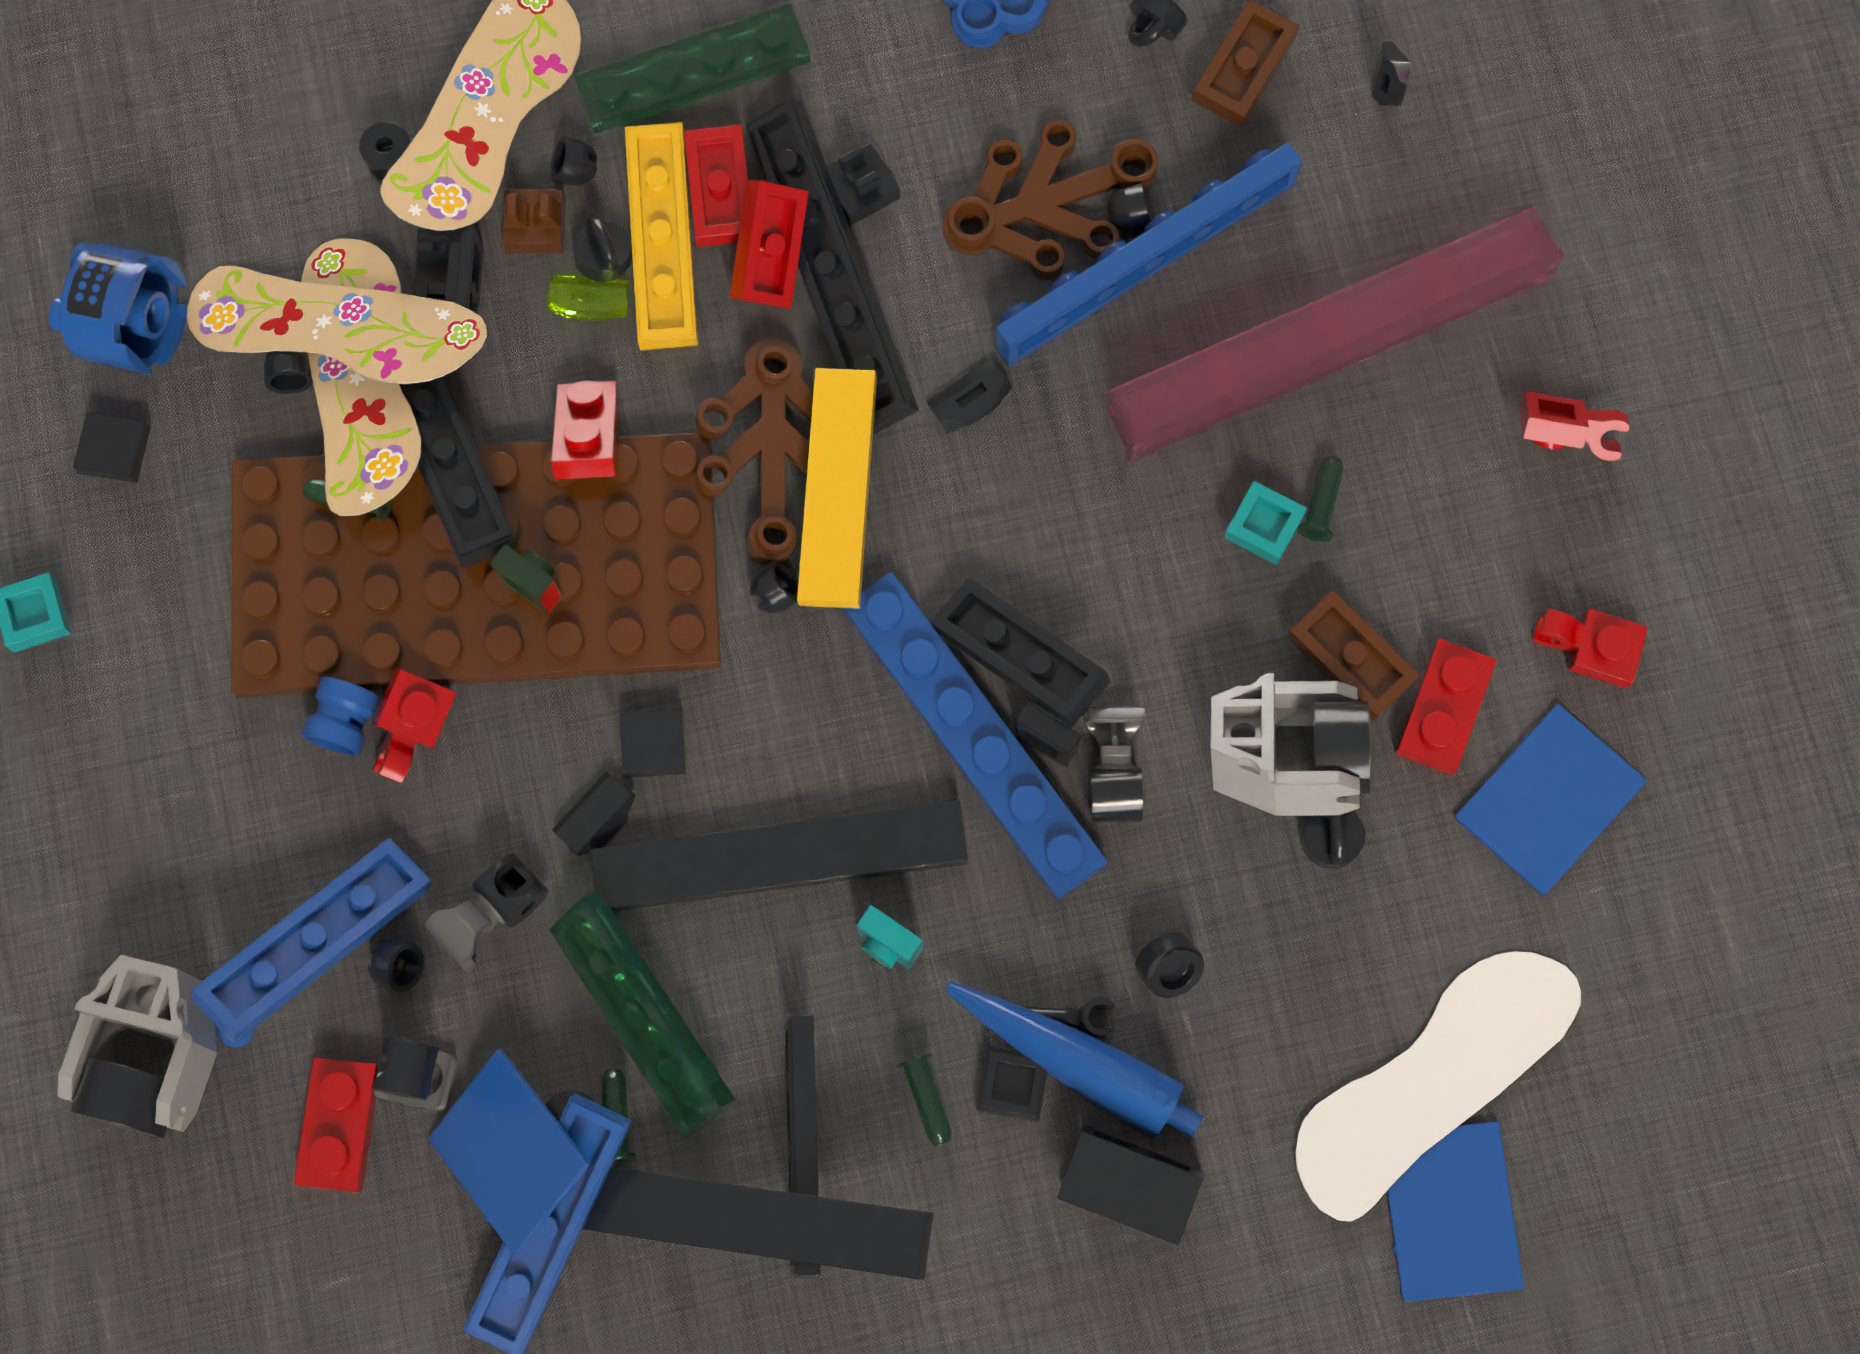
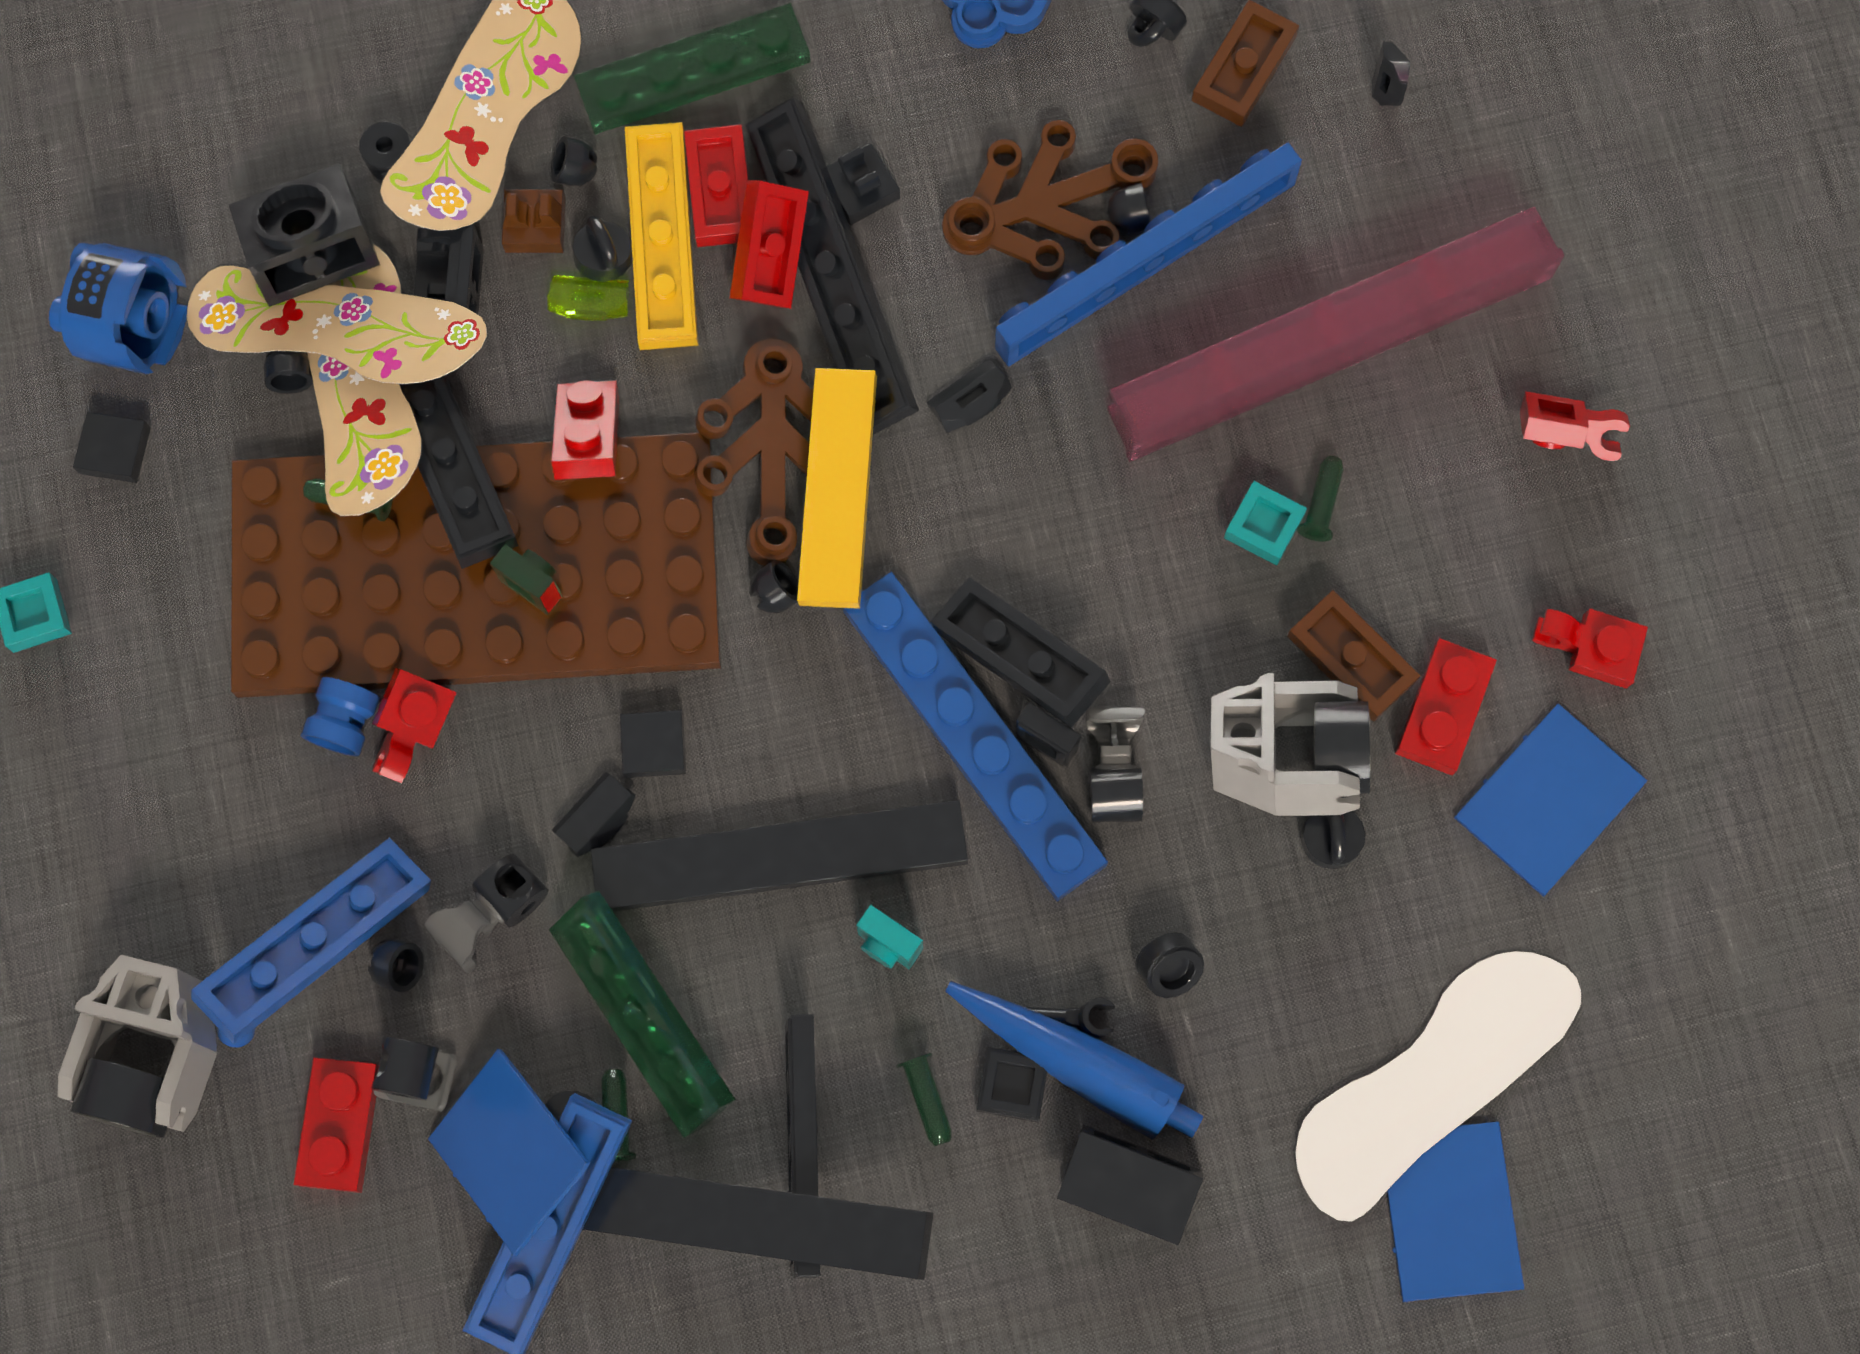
none -> black brick [229,163,380,307]

